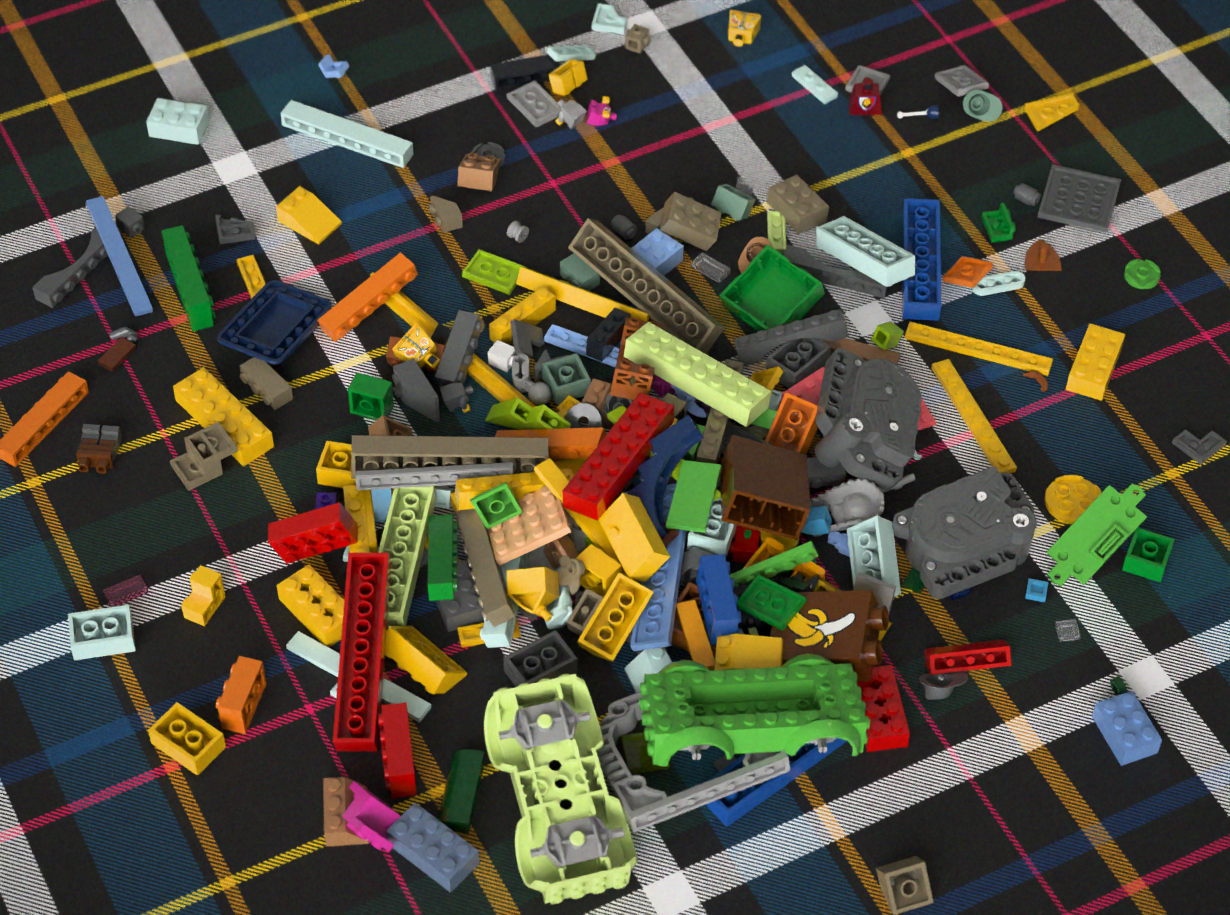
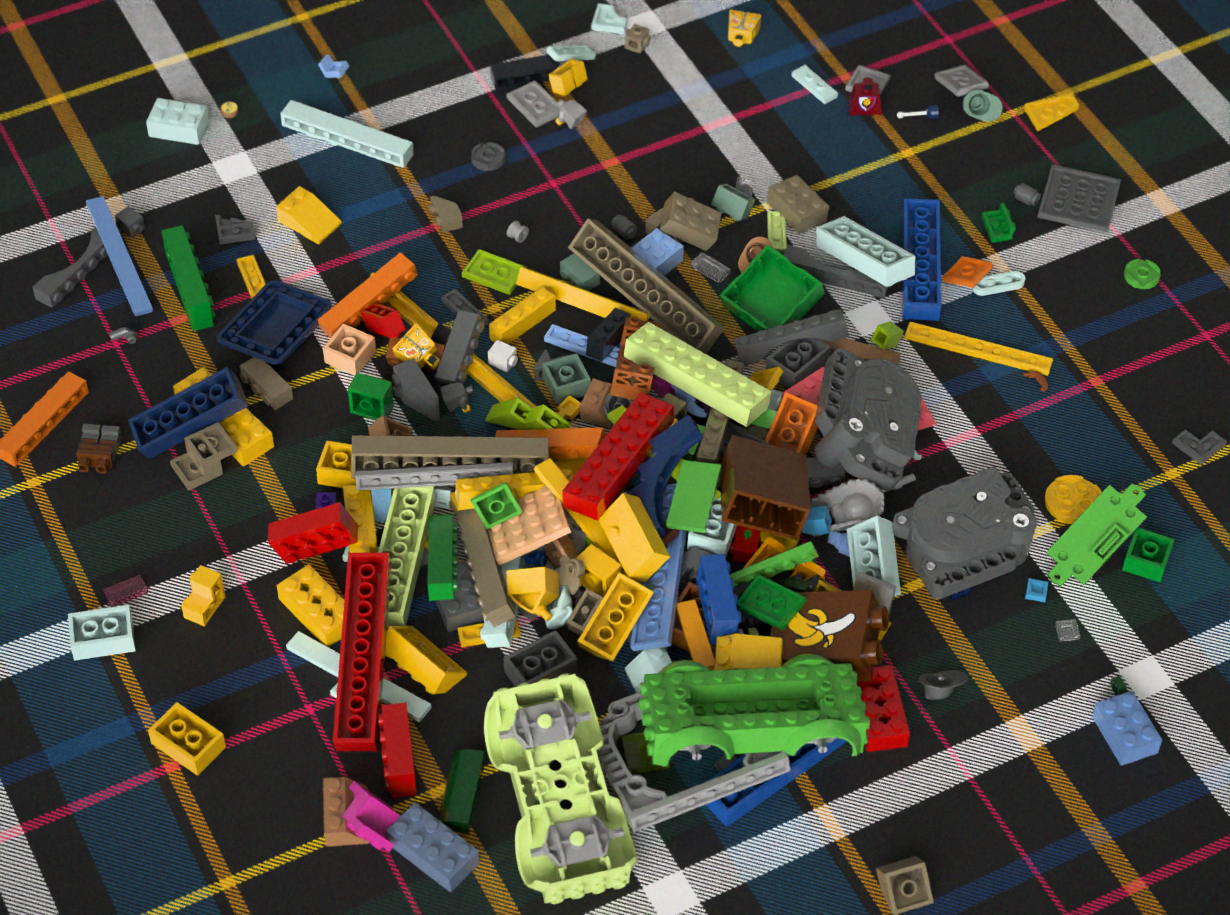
copper tile [98,337,136,372] -> none
orange brick [216,656,266,734] -> none
medium nougat slope [458,153,501,191] -> none
dark grey tile [510,319,544,358] -> none
light grey beam [512,354,552,405] -> none
tile [565,403,603,428] -> none
dark pink piece [587,96,617,126] -> none
dark green tile [903,568,925,594] -> none
red brick [925,640,1011,675] -> none
yellow plate [931,359,1017,474] -> none
dark orange shield [1025,239,1062,271] -> none
yellow brick [1066,323,1125,401] -> none
none -> dark blue brick [128,367,248,459]
none -> tile [221,102,238,118]
none -> light nougat brick [323,324,376,376]
none -> red brick [360,303,406,339]
none -> dark grey tile [441,289,489,327]
none -> blue plate [524,550,547,568]

